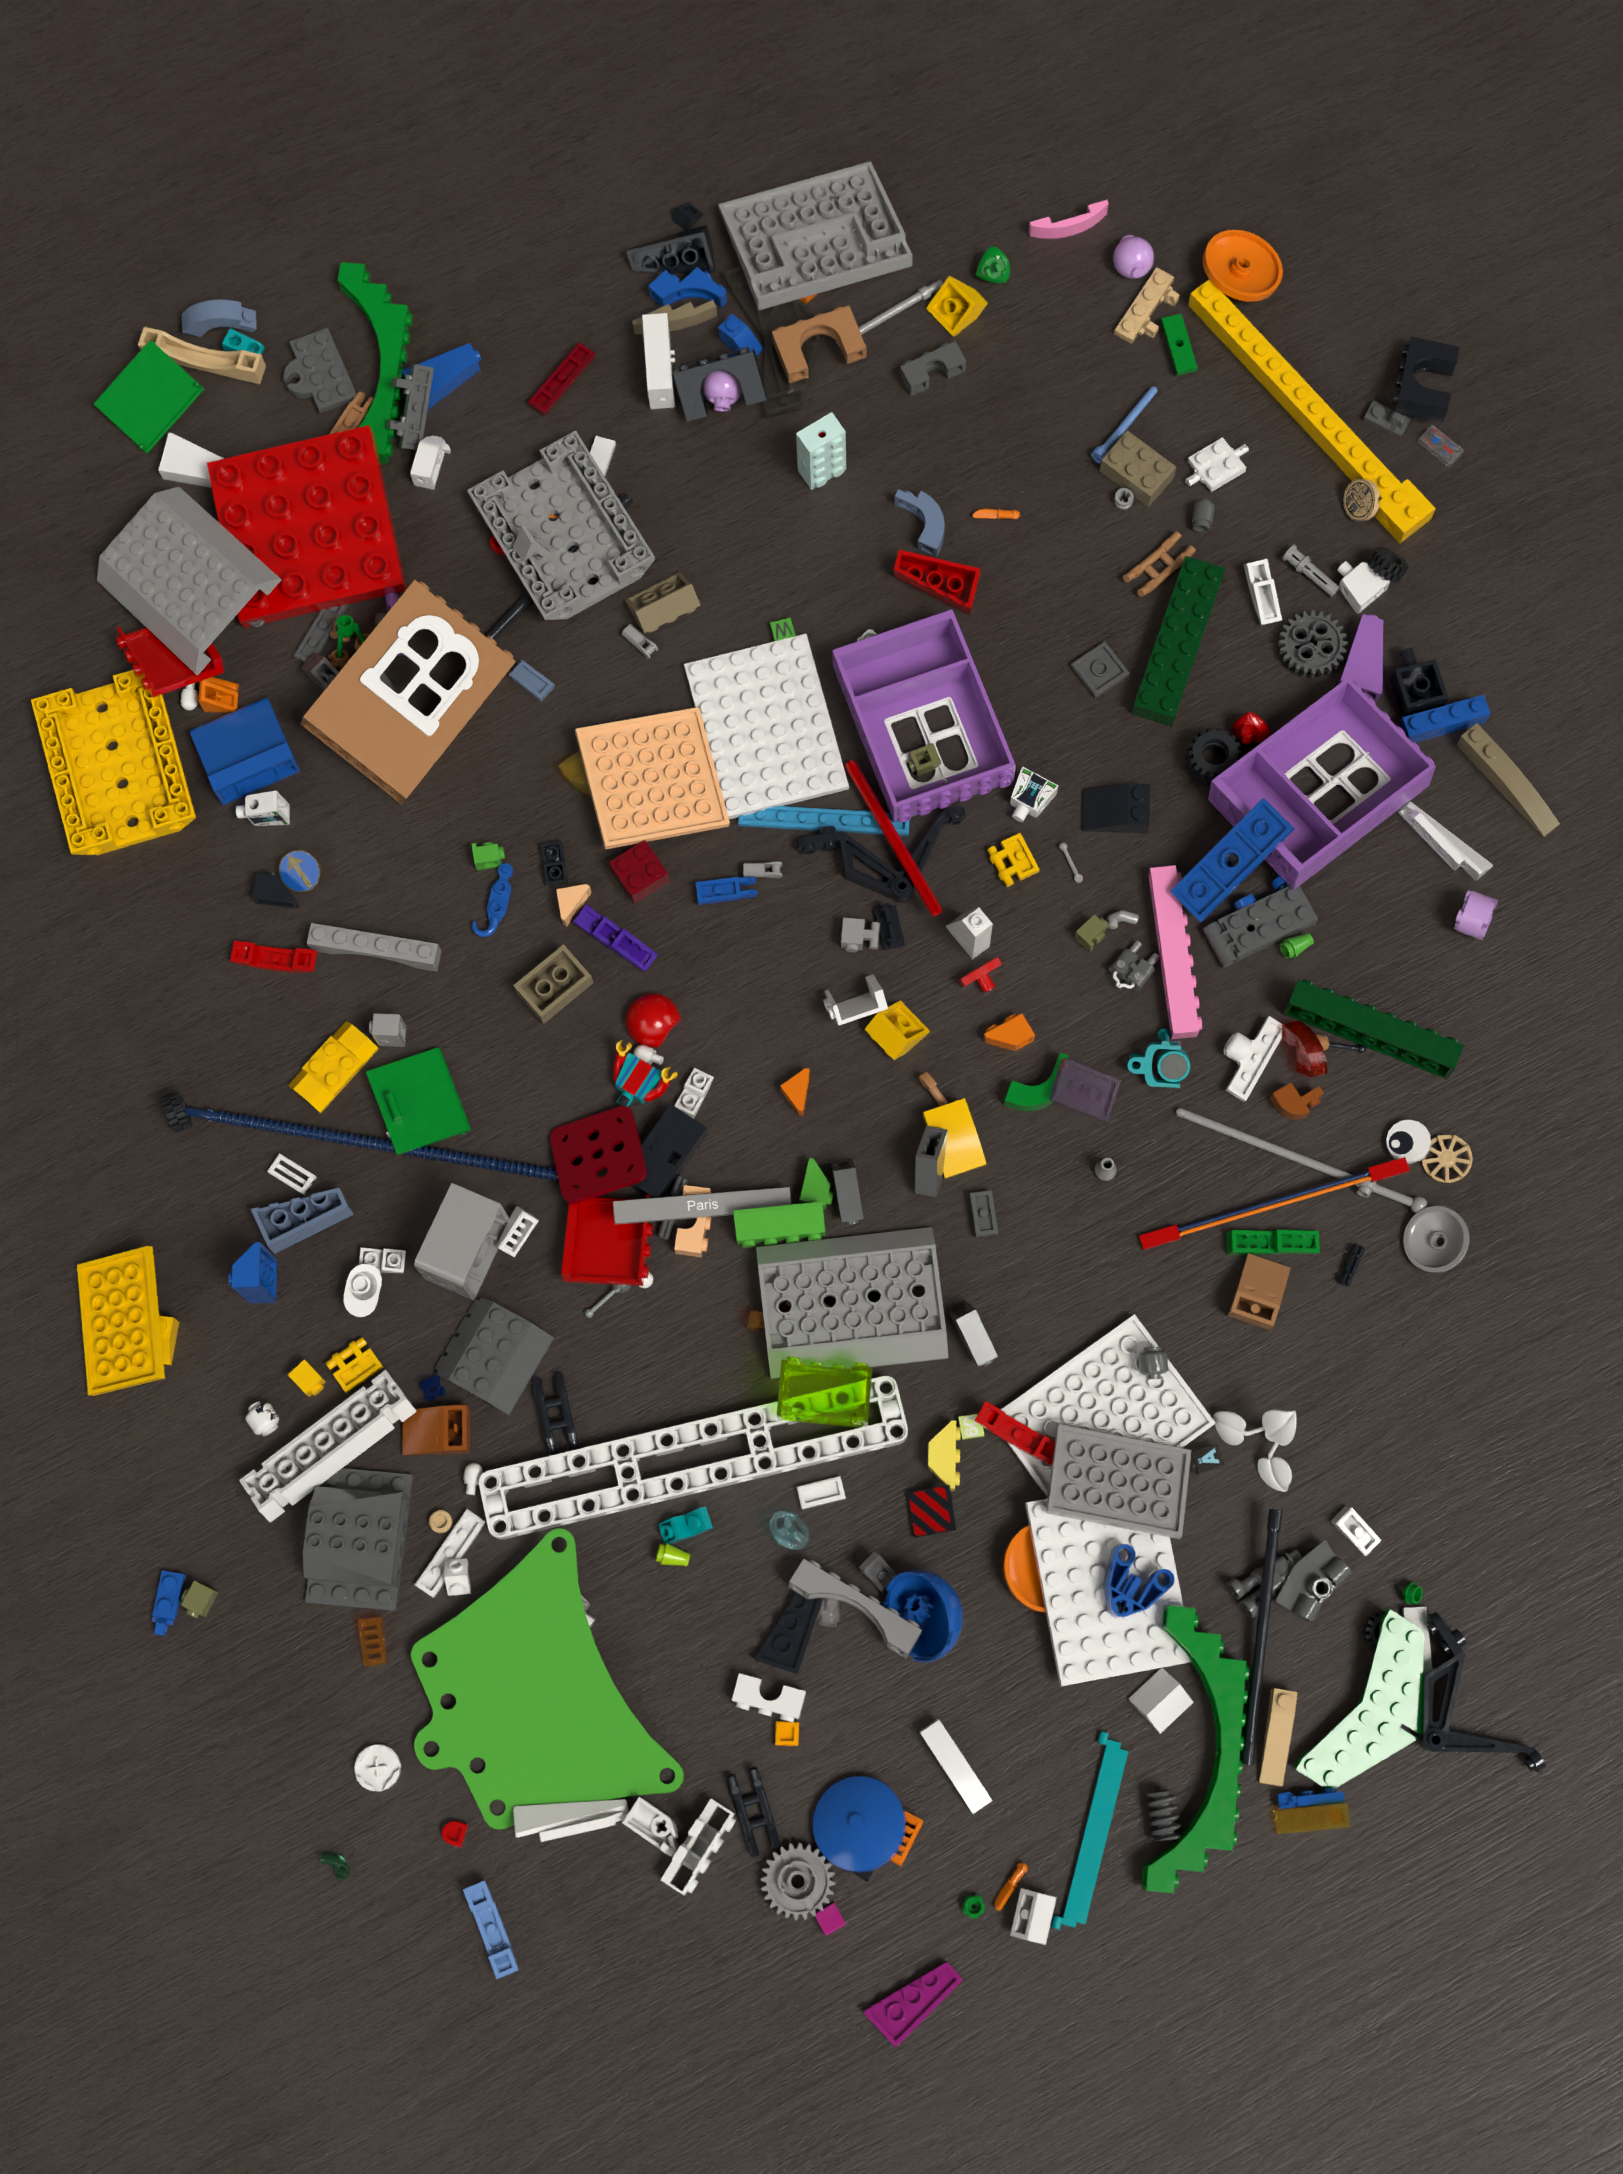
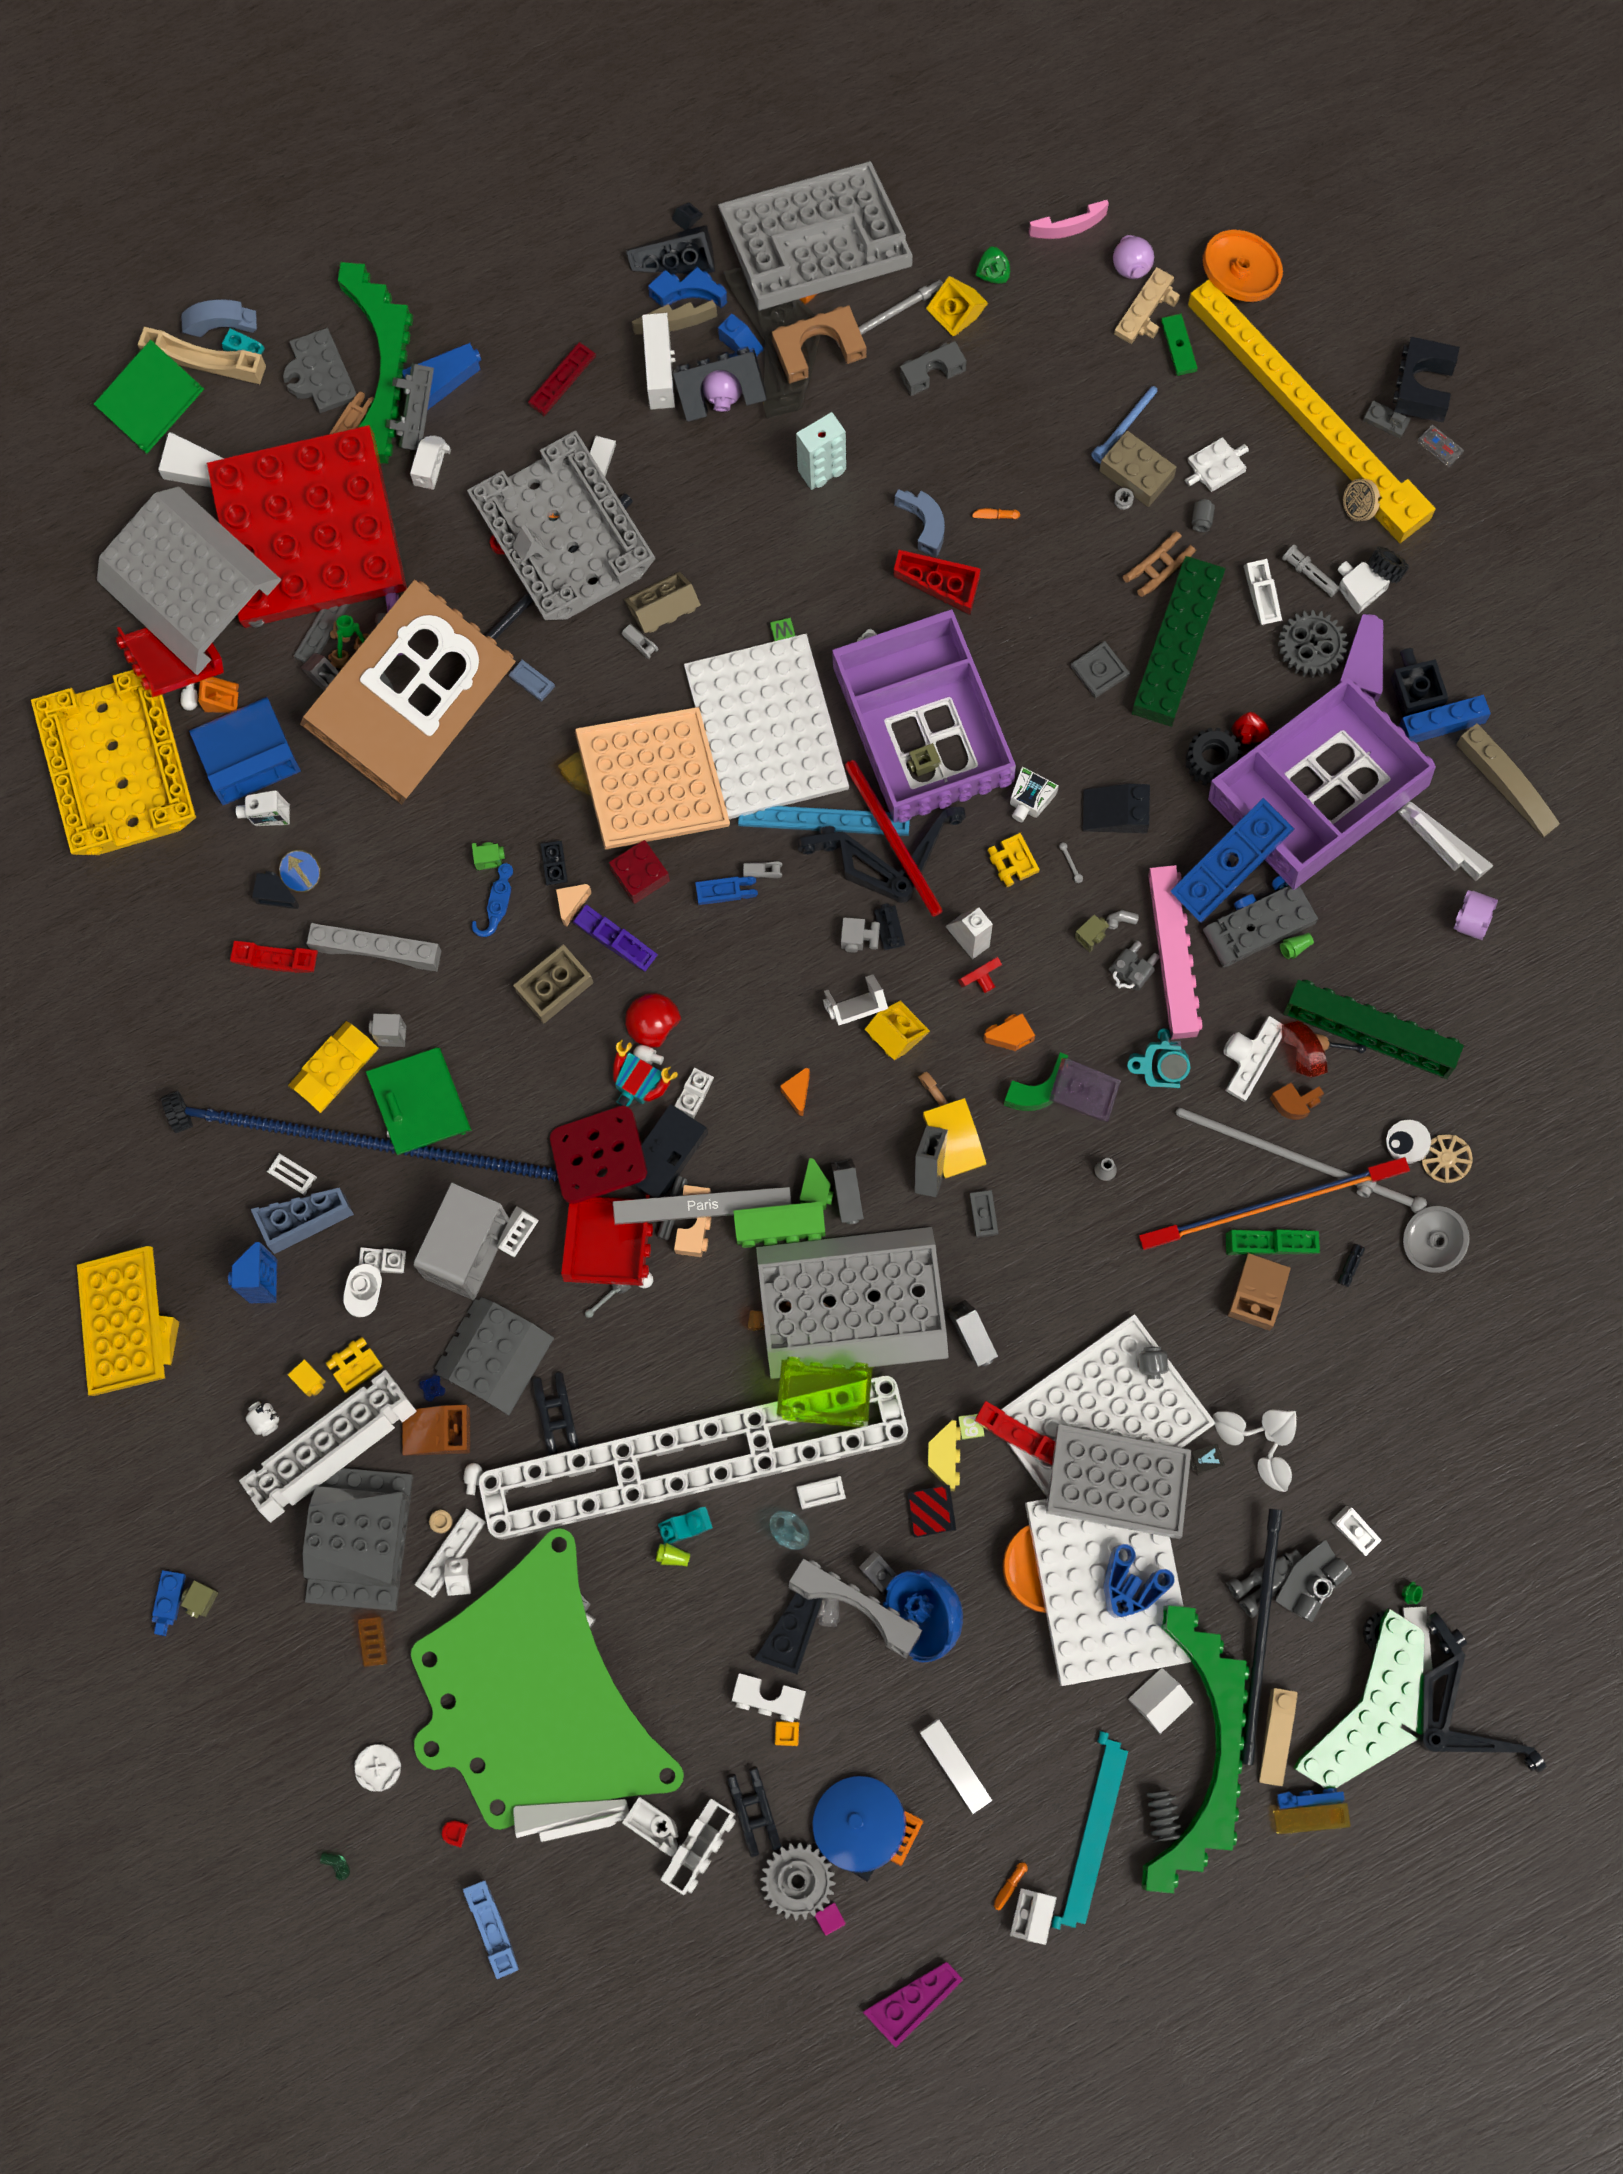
green plate [962,1895,985,1919] -> none

